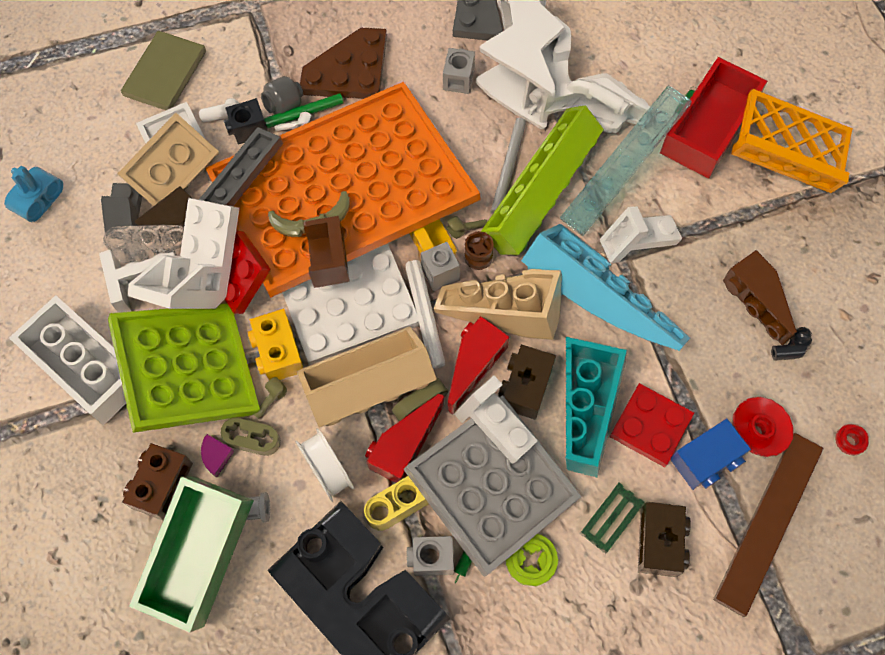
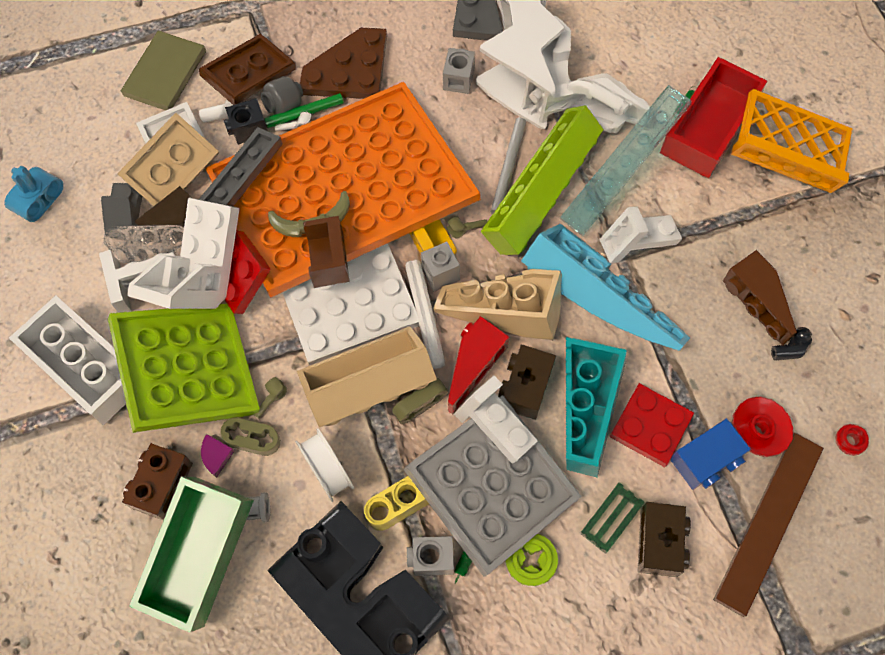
yellow brick [247,308,304,380] -> none
red slope [365,394,444,483] -> none
reddish brown wheel [464,231,494,270] -> none
none -> reddish brown tile [199,33,296,105]

